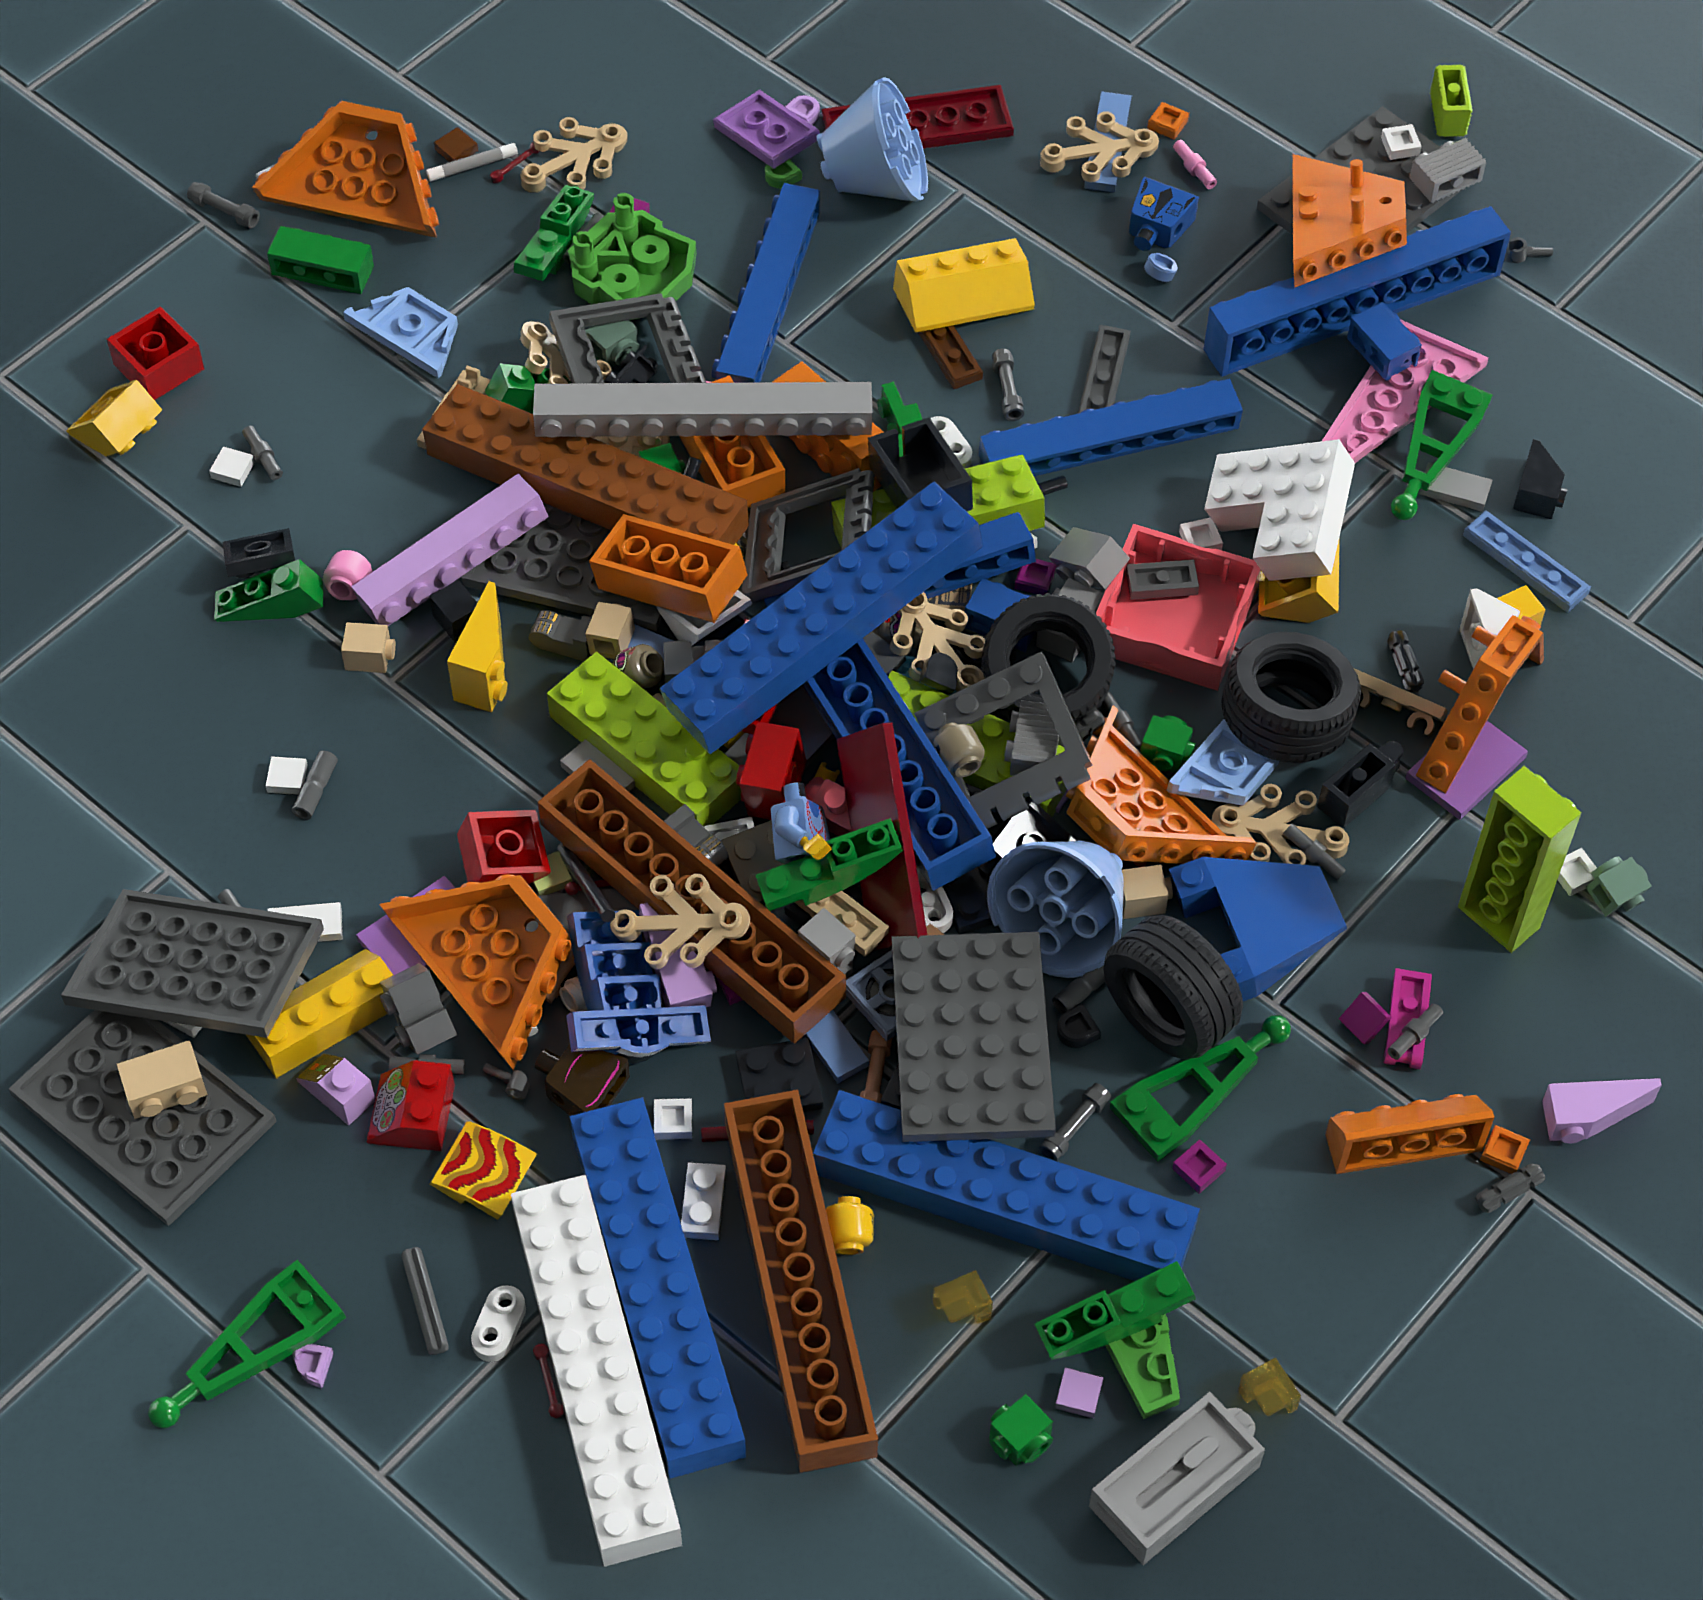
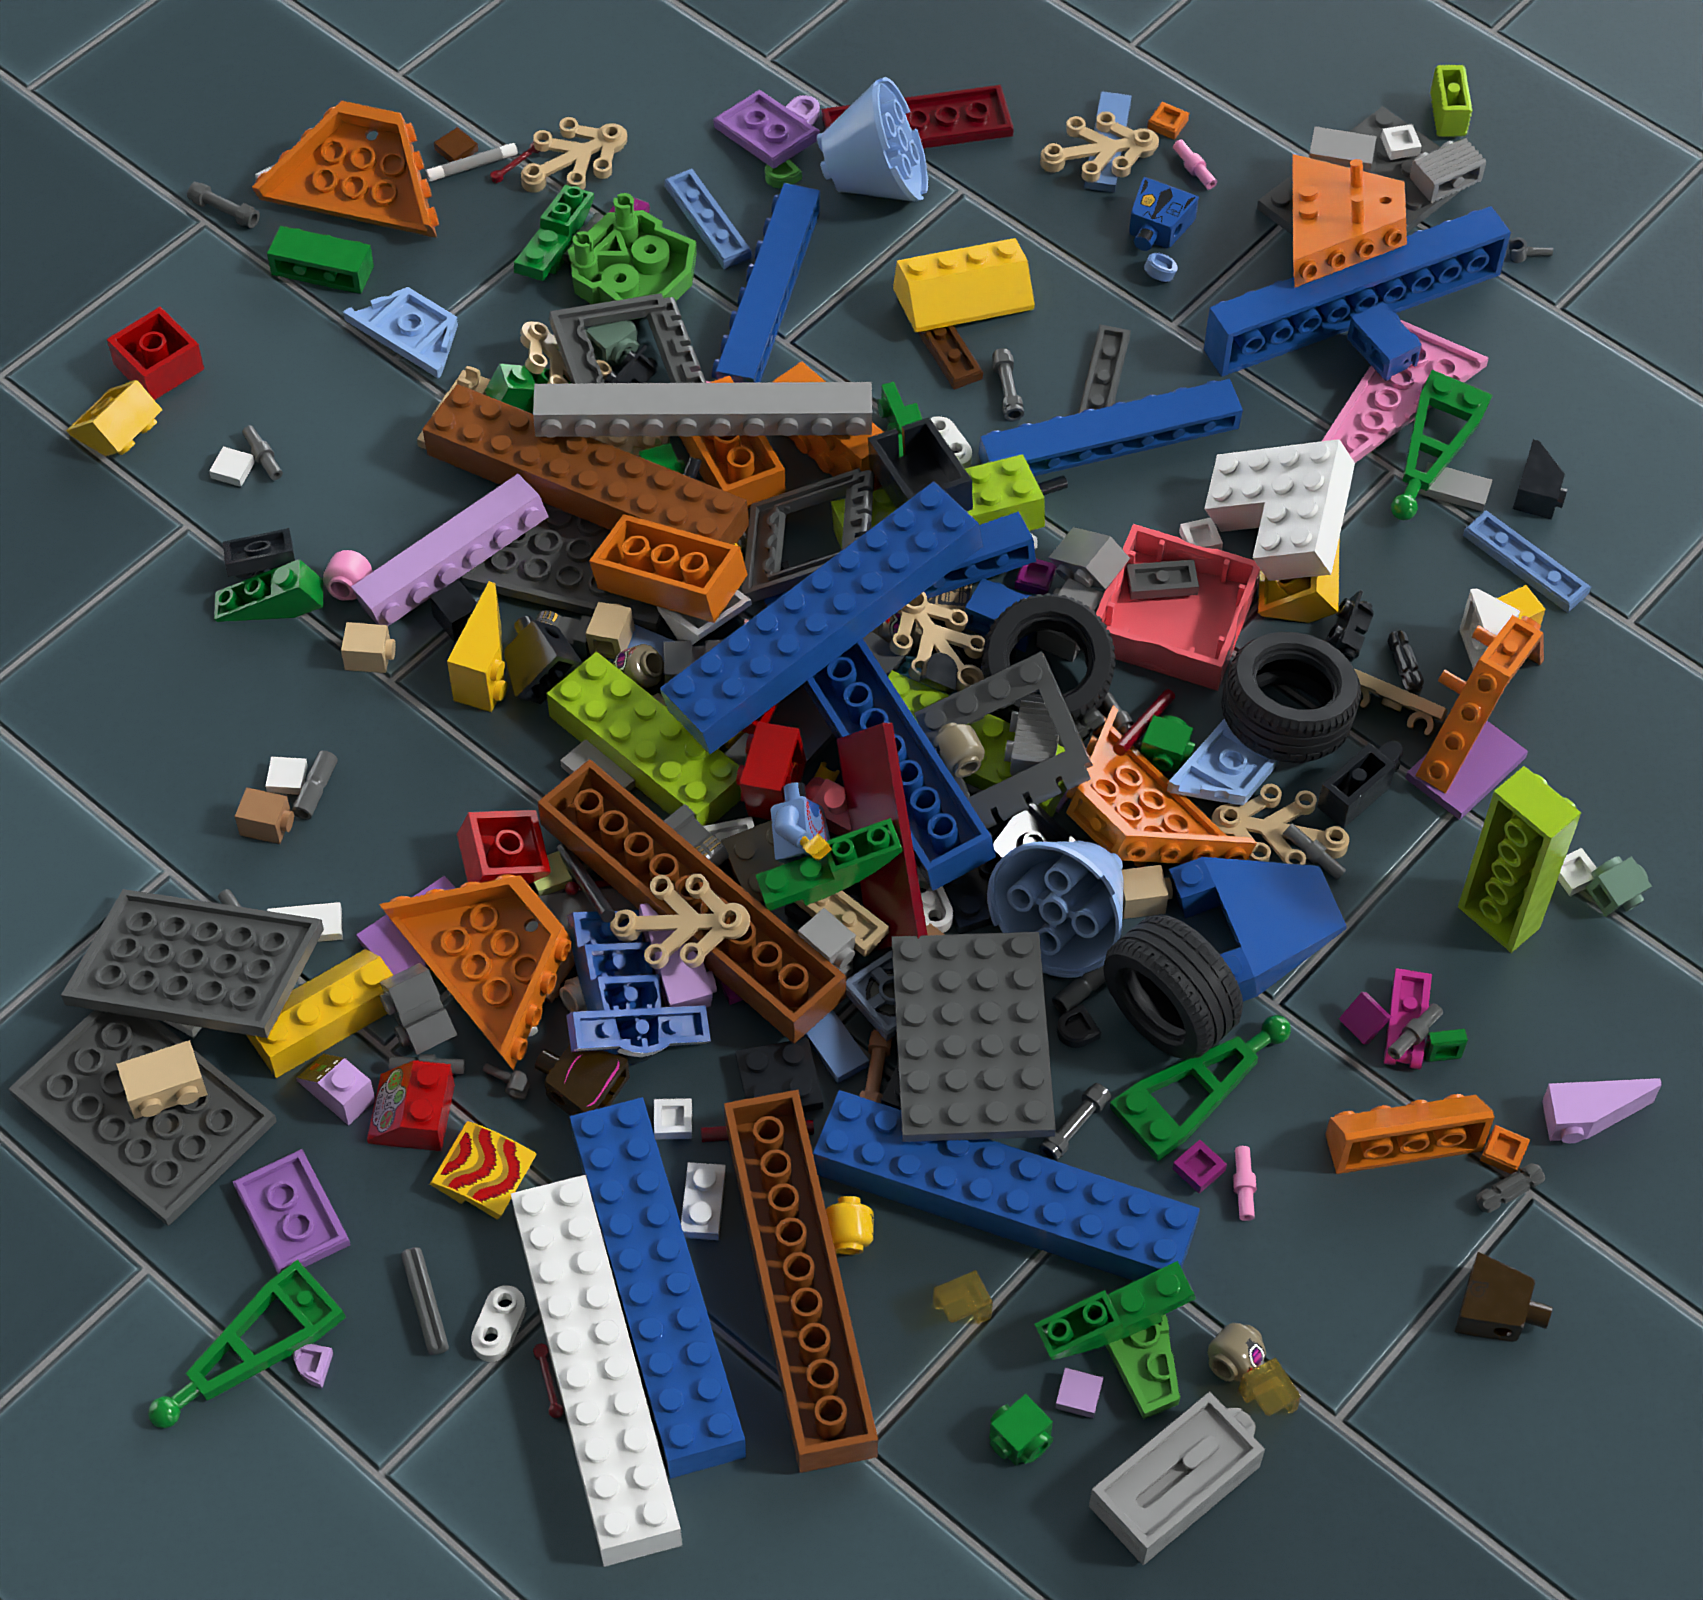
none -> medium lavender tile [233,1149,350,1274]
none -> medium nougat brick [235,787,294,844]
none -> torso [504,616,582,704]
none -> medium blue tile [665,169,752,269]
none -> dark red bar [1113,689,1175,756]
none -> dark tan head [1207,1323,1266,1382]
none -> bright pink bar [1233,1146,1257,1221]
none -> light grey brick [1309,126,1377,173]
none -> black hinge [1326,590,1374,662]
none -> green tile [1424,1029,1468,1062]
none -> dark brown torso [1454,1252,1553,1342]

